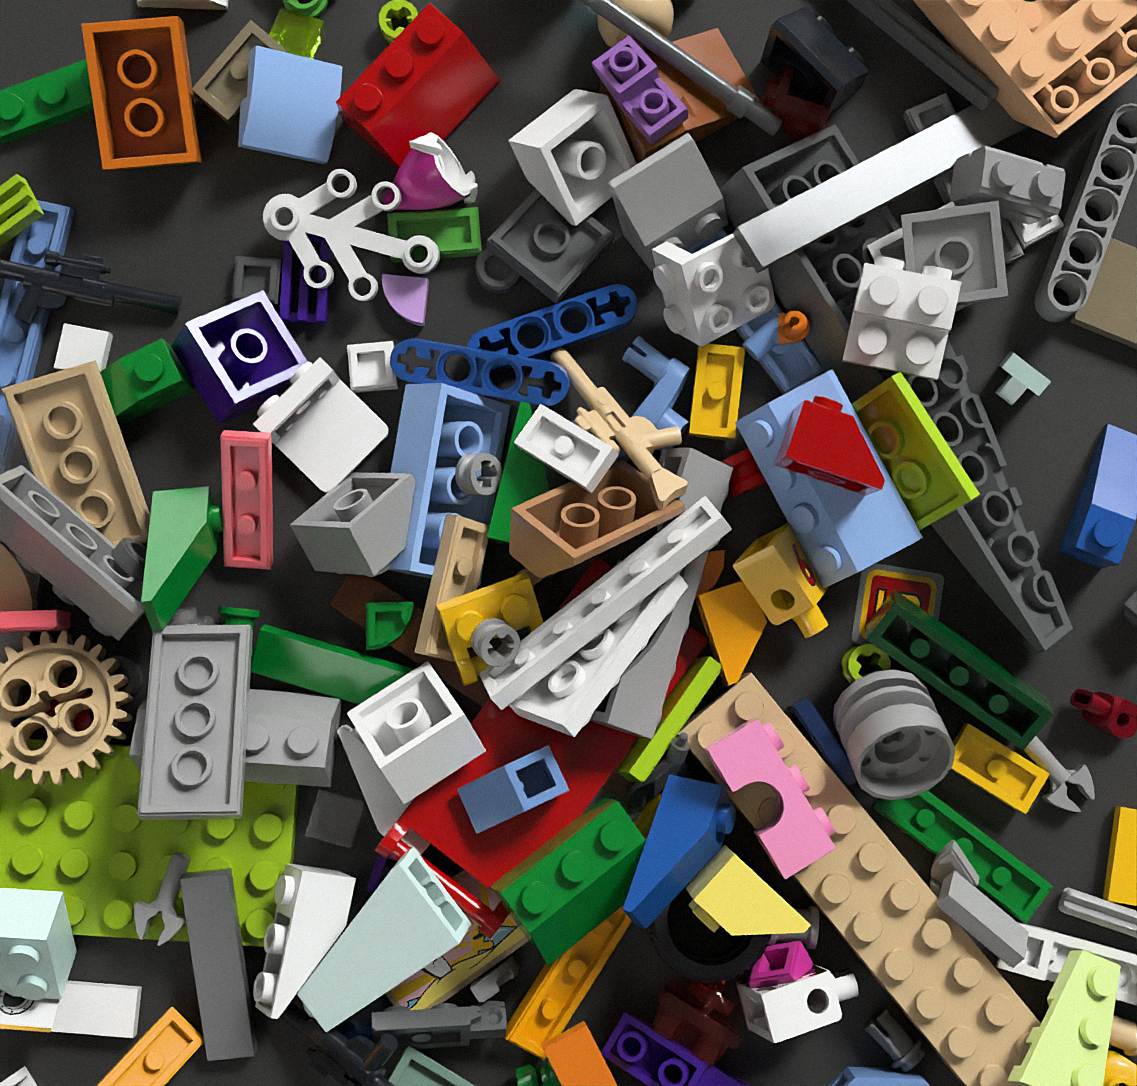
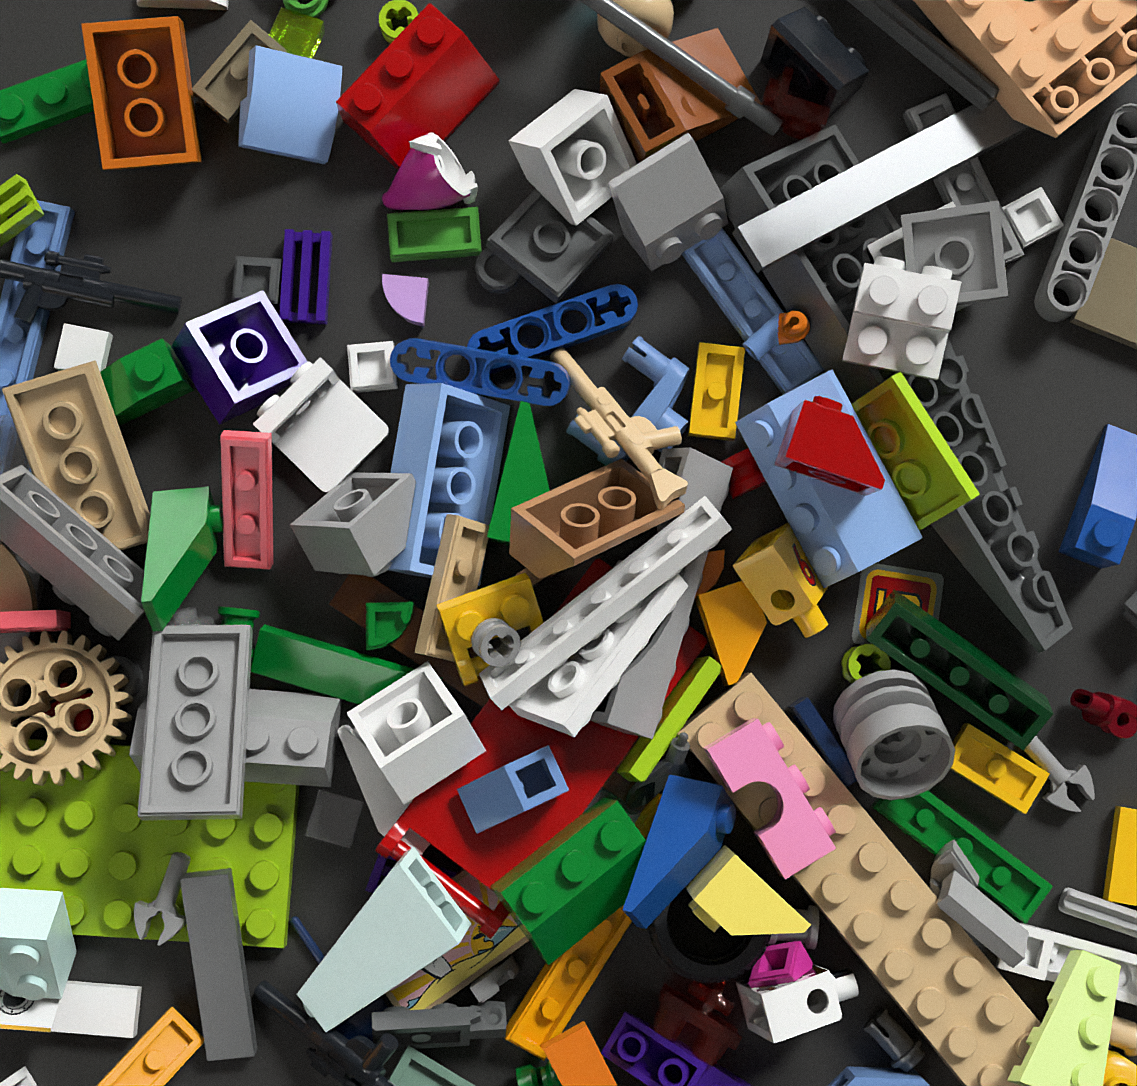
dark grey tile [111,538,147,582] -> none
white slope [253,863,356,1019] -> none
white plant [263,169,440,301] -> none
light grey bush [455,453,502,495] -> none
white plate [514,404,619,493] -> none
medium lavender slope [592,36,689,145] -> none
white bracket [651,234,775,347] -> none
light grey brick [950,146,1066,225] -> none
light aqua tile [995,351,1051,405] -> none

